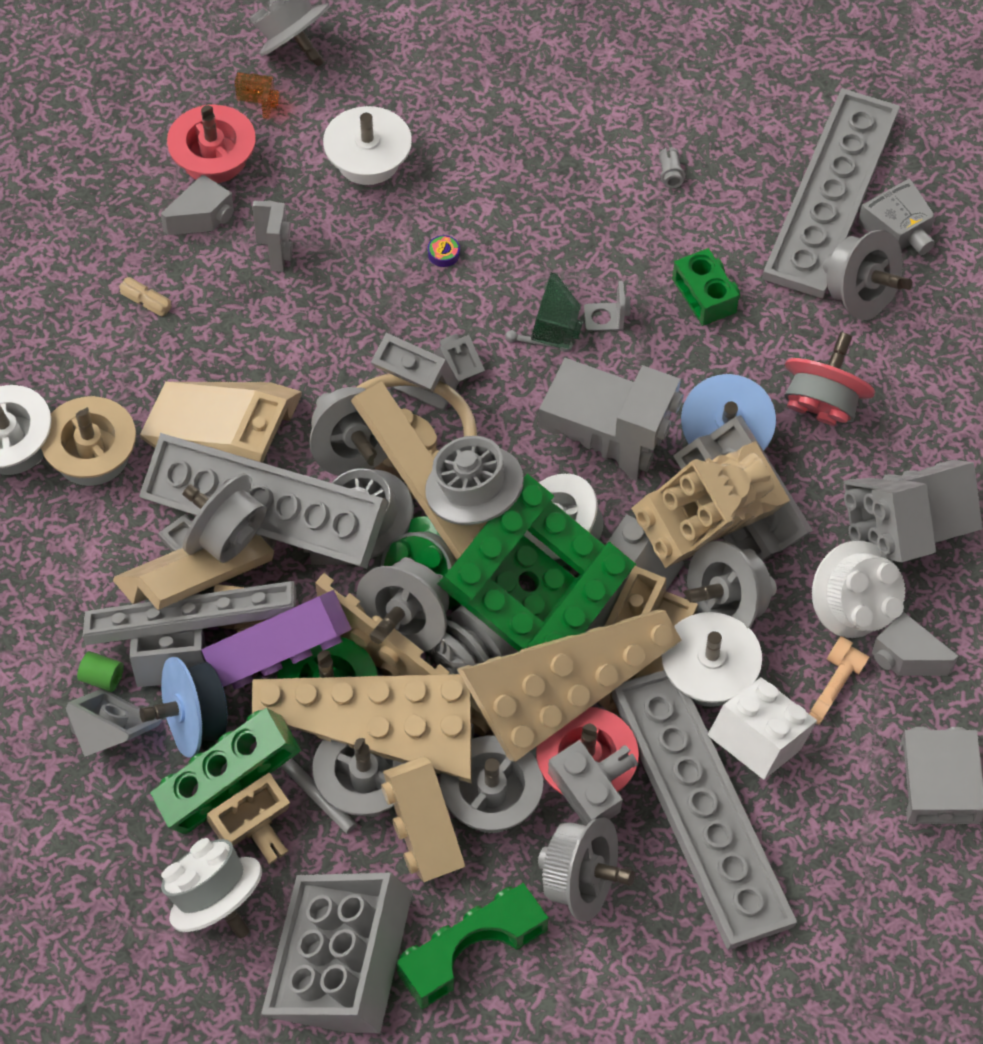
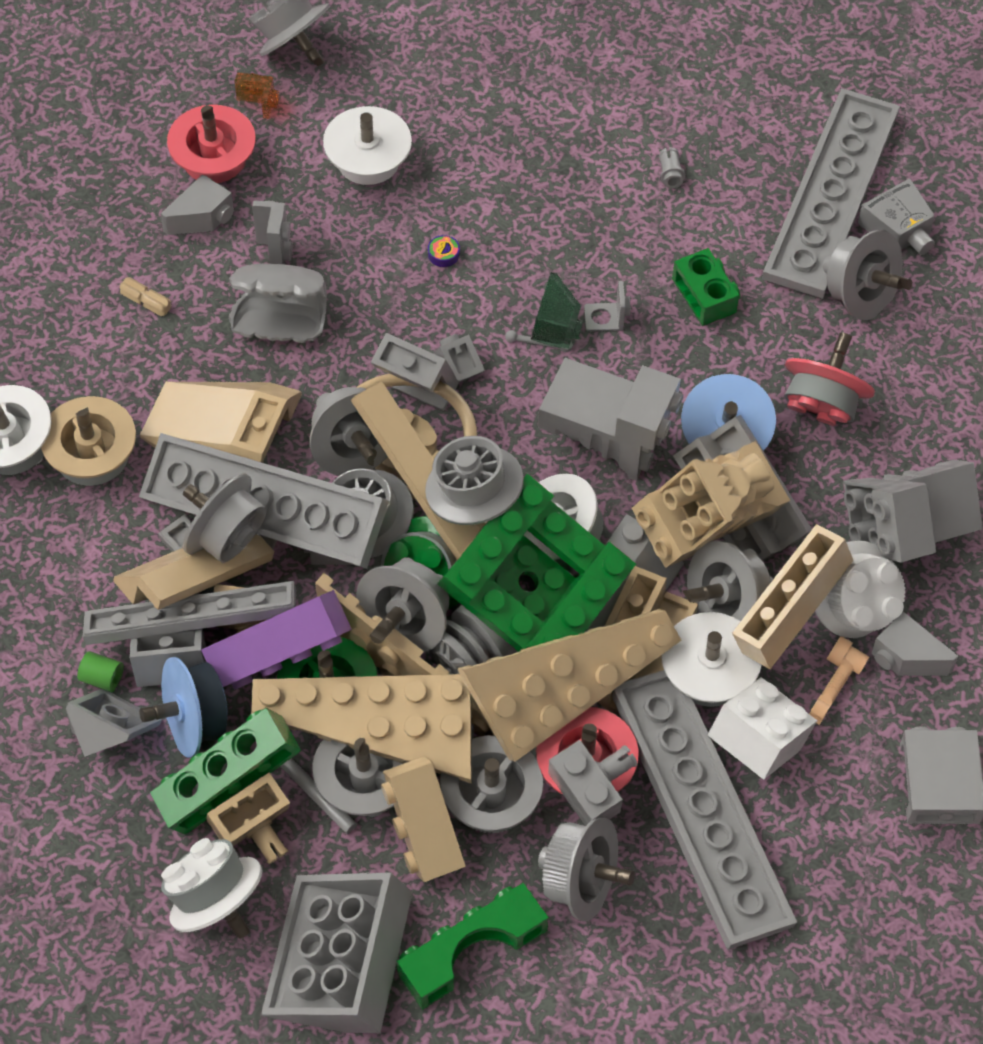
none -> light grey animal [229,263,327,343]
none -> tan brick [732,524,854,669]

